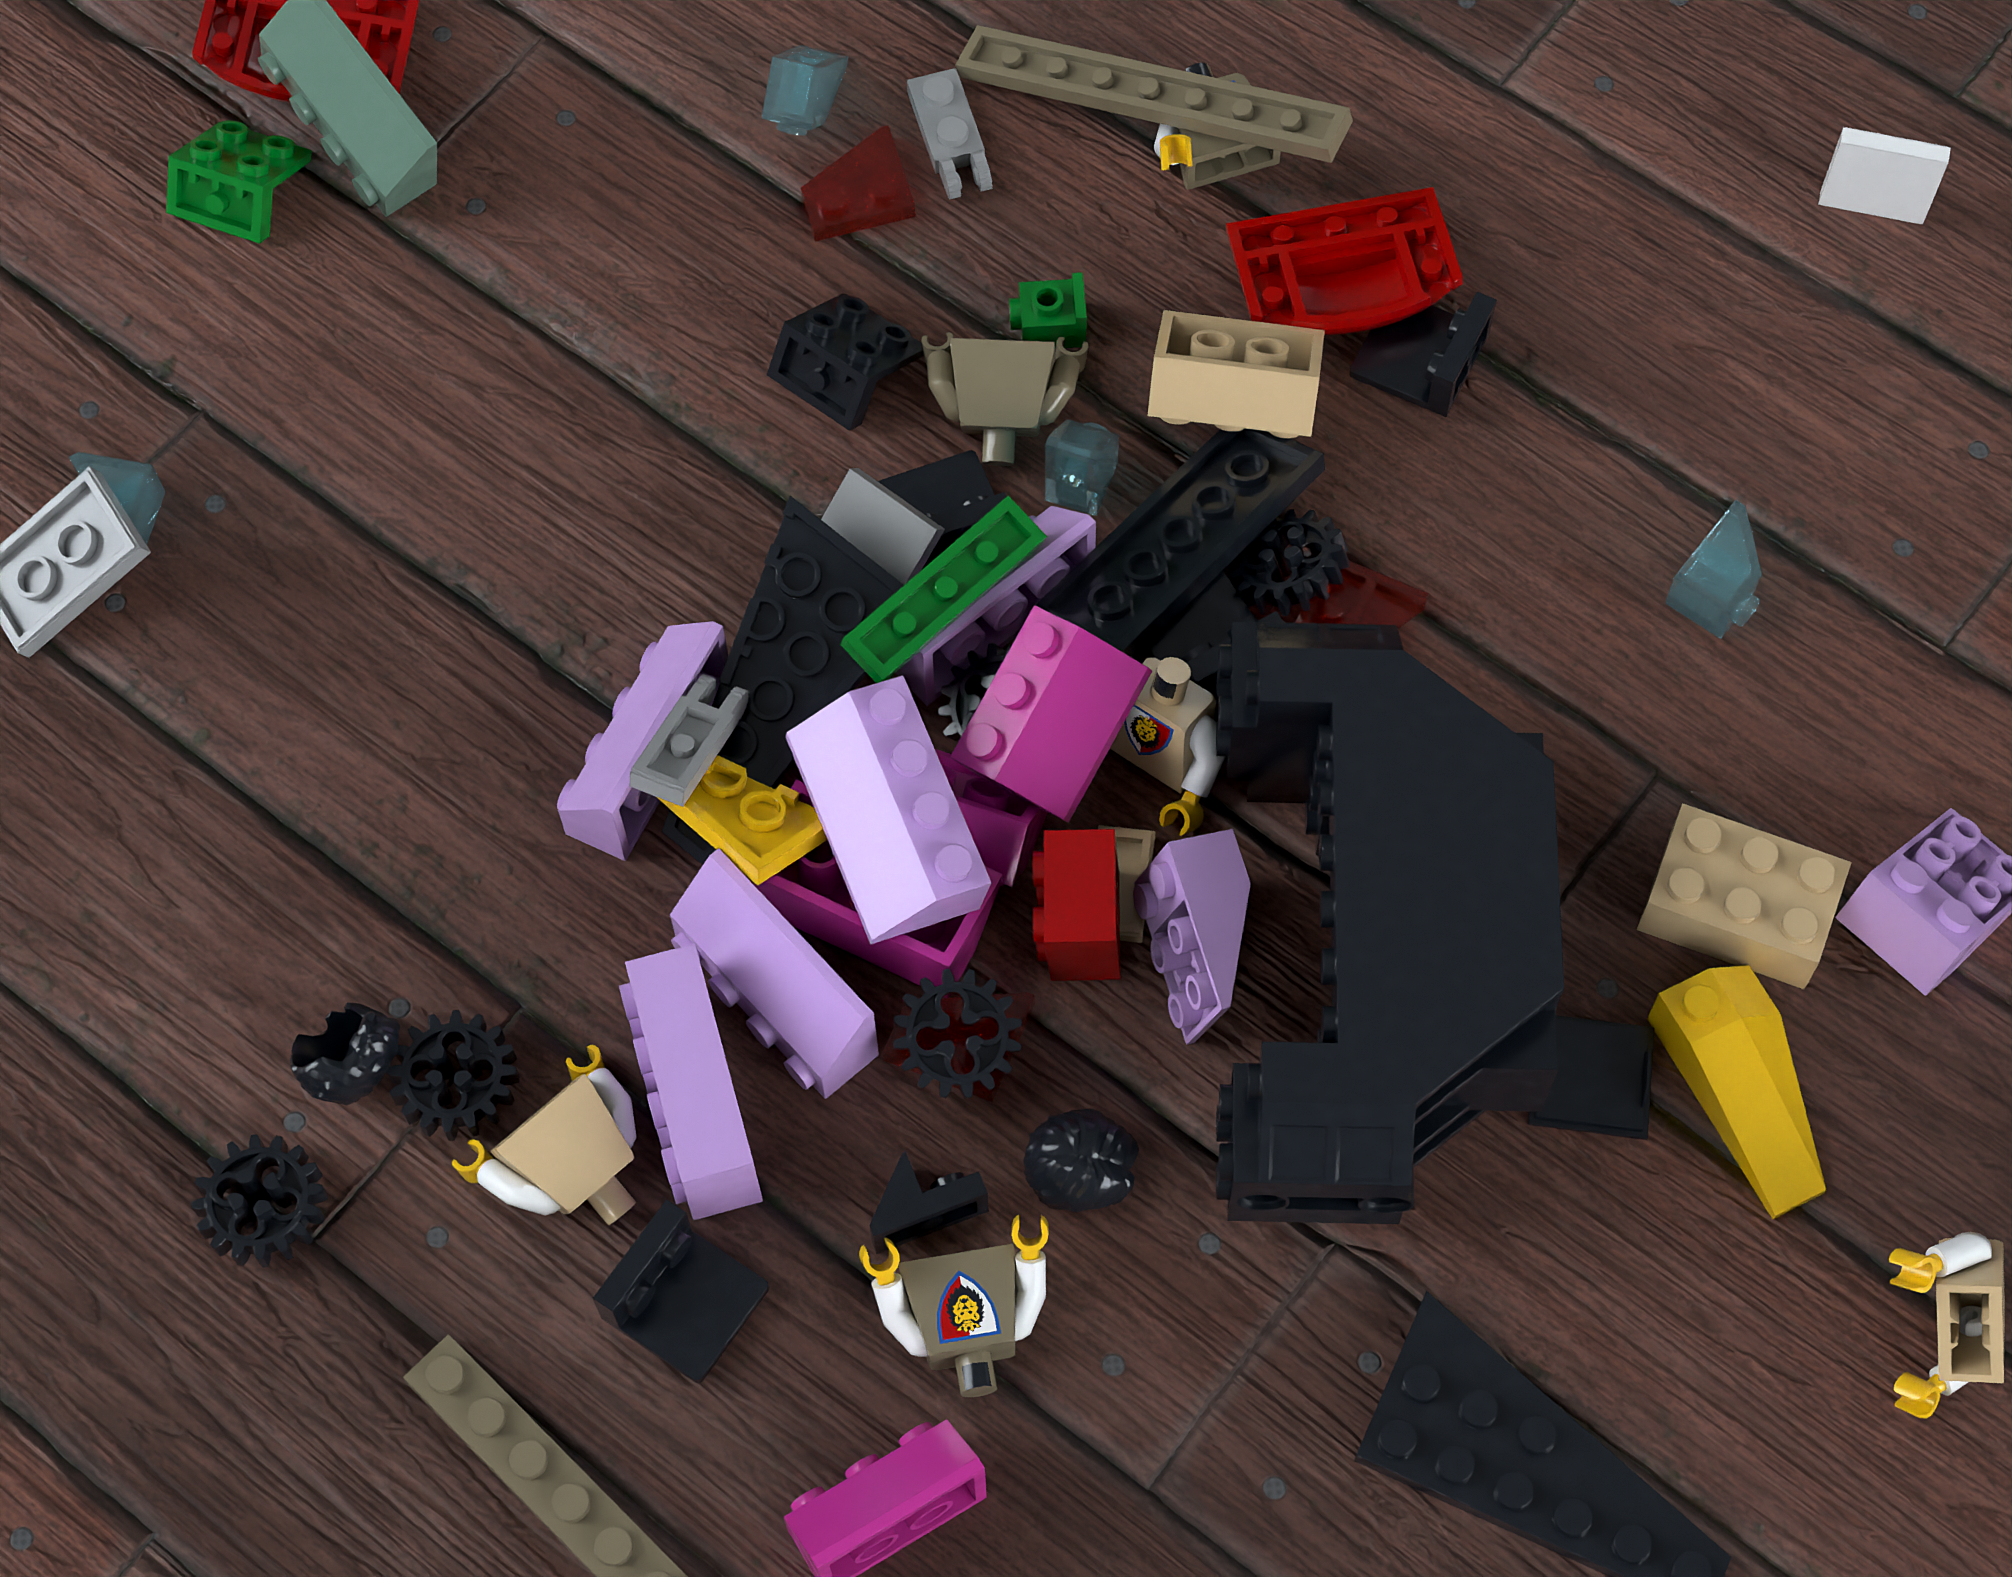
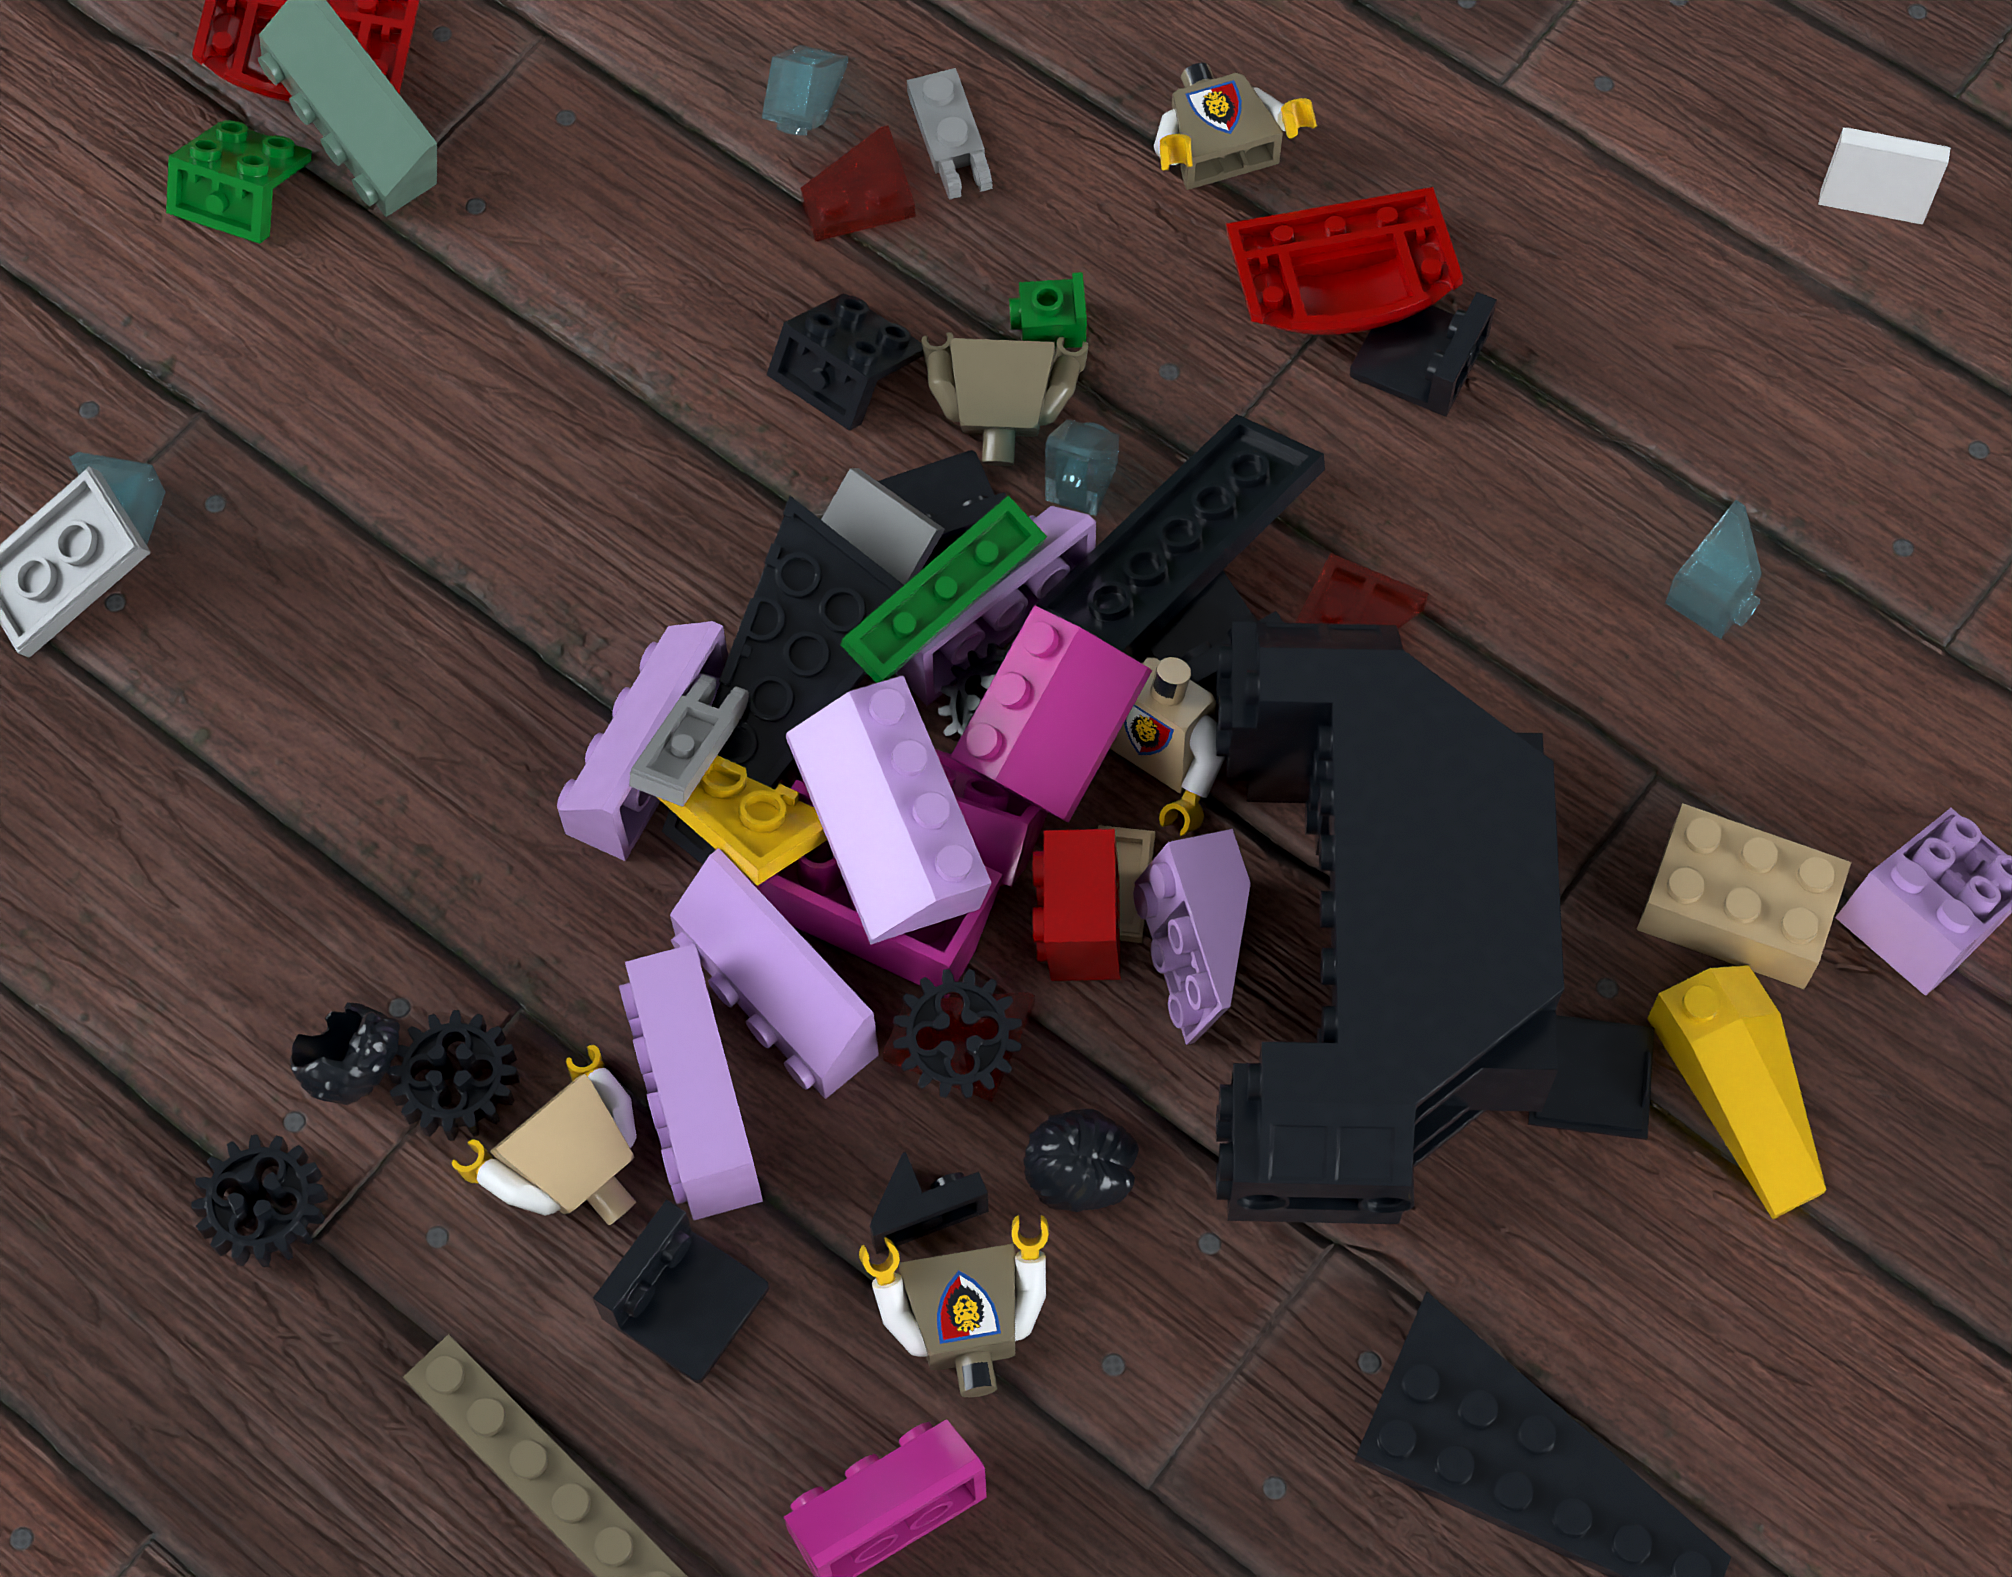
dark tan plate [955,25,1353,163] -> none
tan brick [1147,310,1325,438] -> none
black gear [1228,509,1350,616] -> none
torso [1889,1232,2005,1418] -> none

